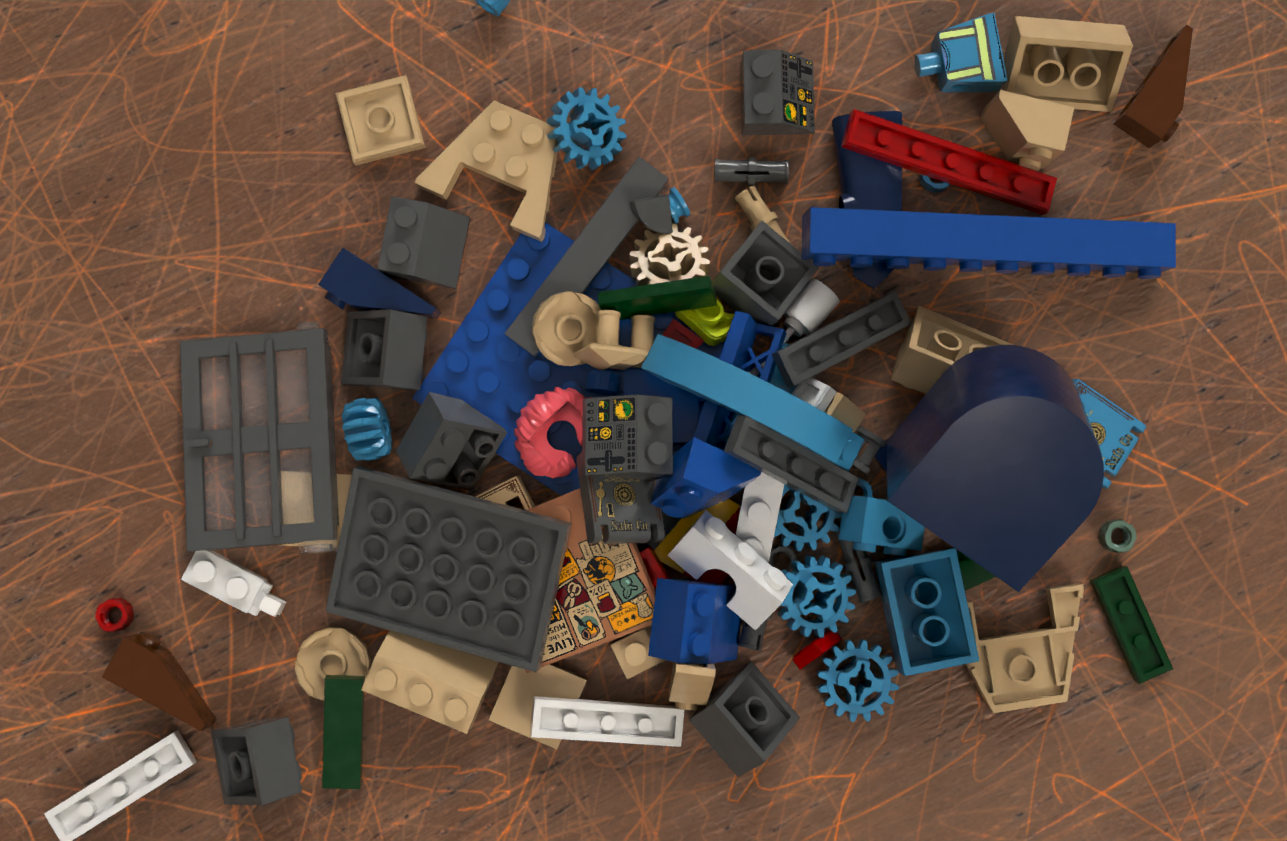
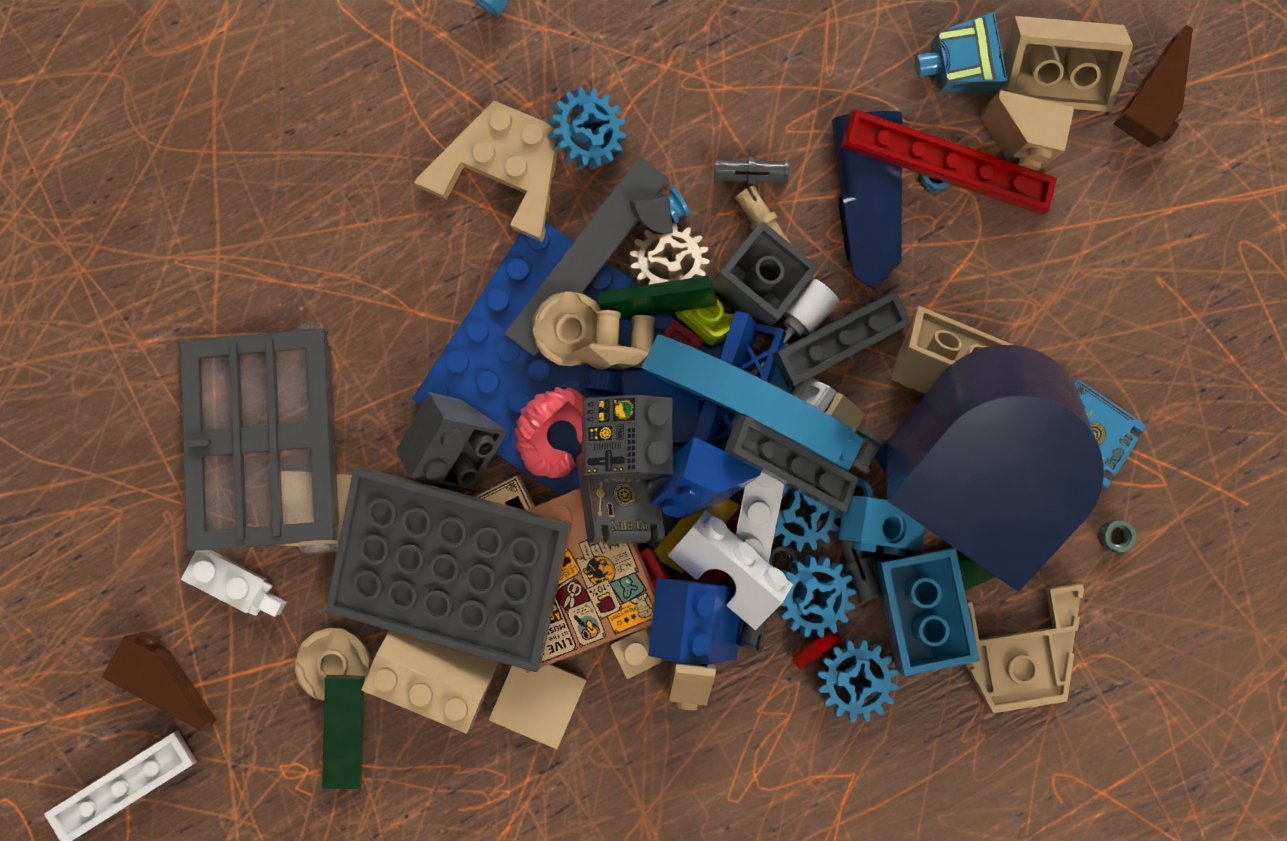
red axle [95,598,134,632] -> none
dark grey slope [211,717,302,805] -> none
dark blue slope [318,248,441,319] -> none
tan tile [336,75,426,166] -> none
dark grey slope [341,309,427,390] -> none
dark azure gear [341,398,393,461] -> none
dark grey slope [377,196,470,289] -> none
white plate [530,696,684,747] -> none
dark grey slope [689,661,800,777] -> none
dark grey slope [740,50,815,135] -> none
blue brick [802,207,1176,279] -> none
dark green tile [1090,566,1173,684] -> none

